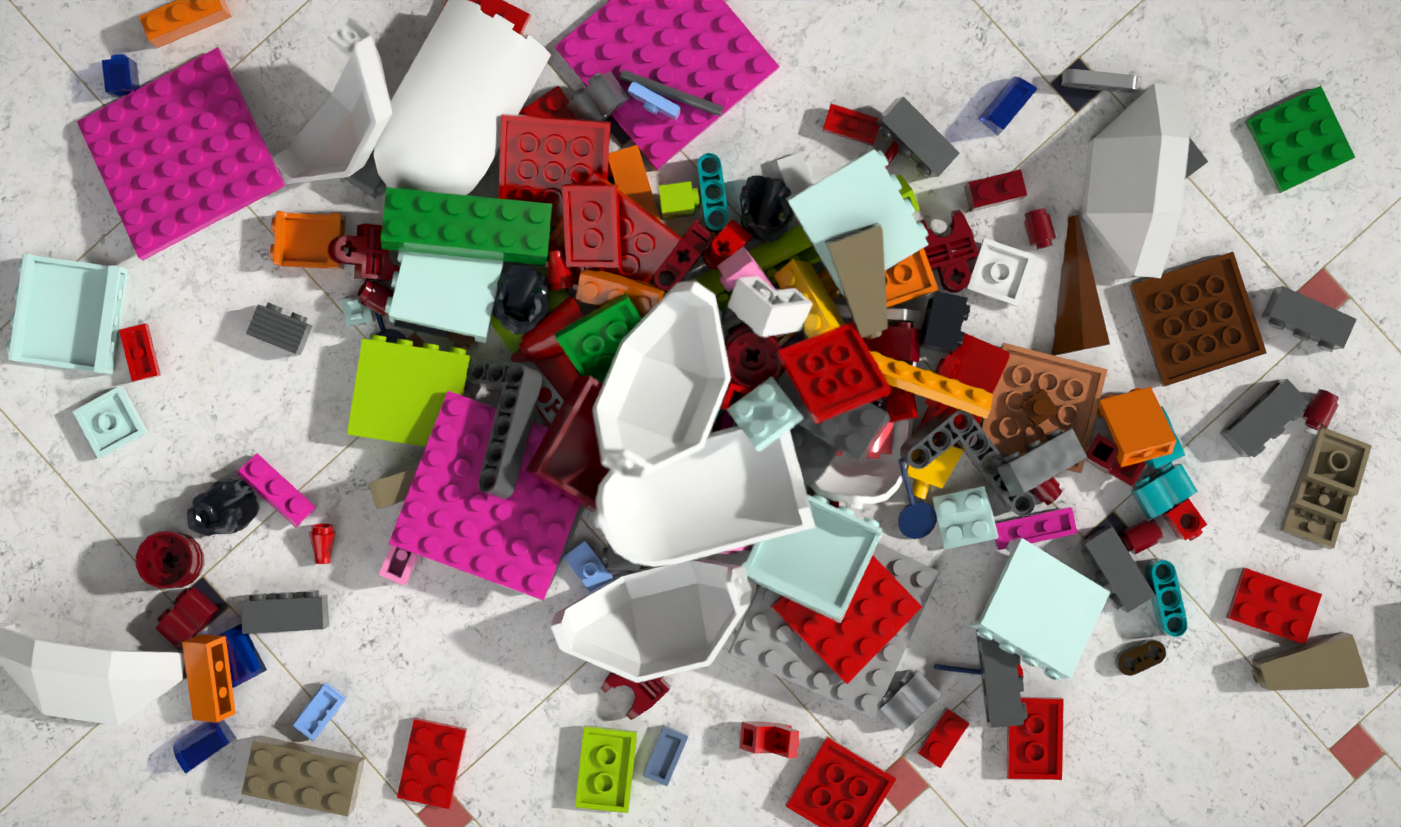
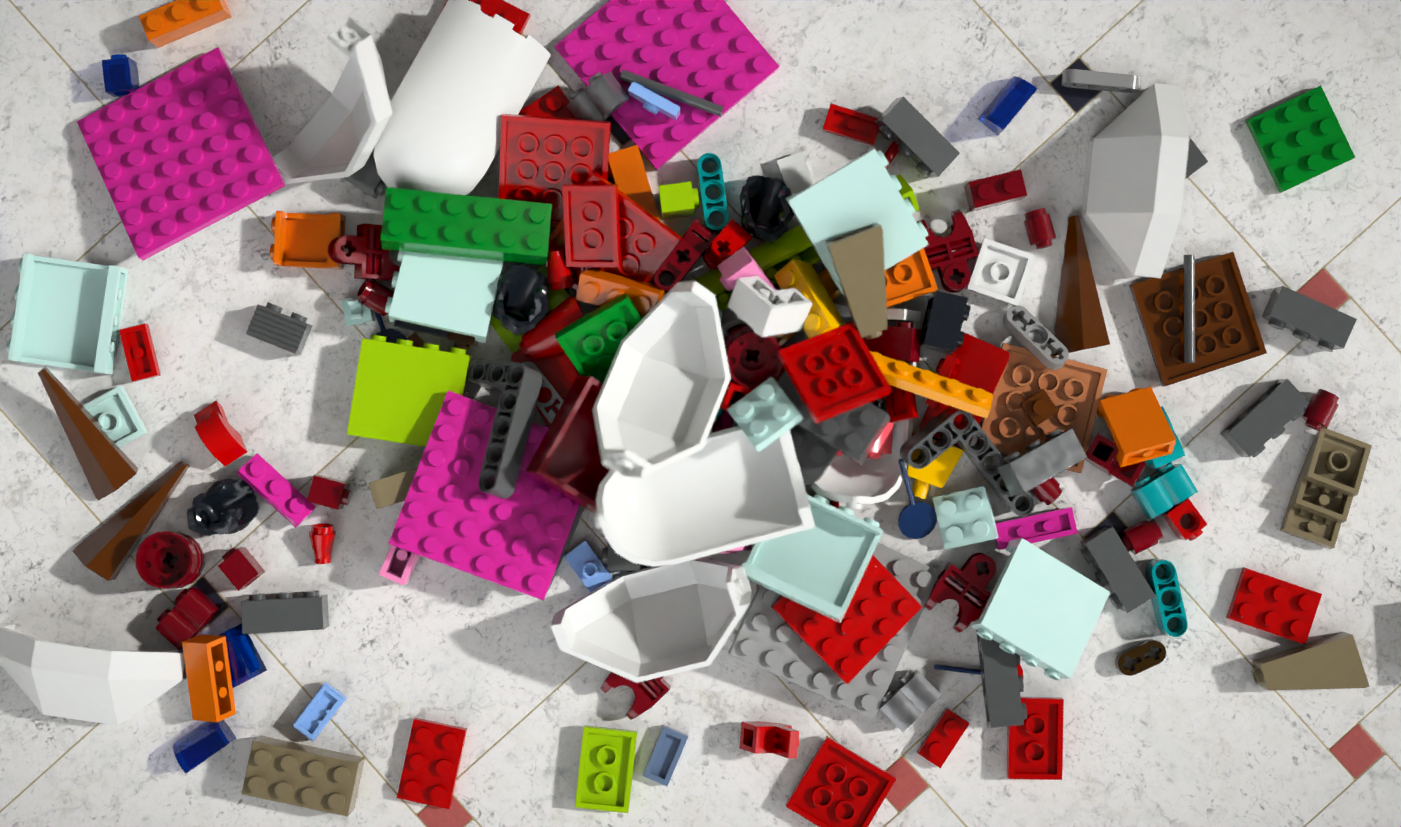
none -> reddish brown wedge [38,366,139,501]
none -> reddish brown wedge [73,461,190,581]
none -> red brick [194,401,247,467]
none -> dark red brick [218,547,265,591]
none -> dark red brick [307,475,352,510]
none -> dark red piece [924,553,996,633]
none -> light grey beam [1003,305,1069,370]
none -> dark grey bar [1184,255,1195,363]

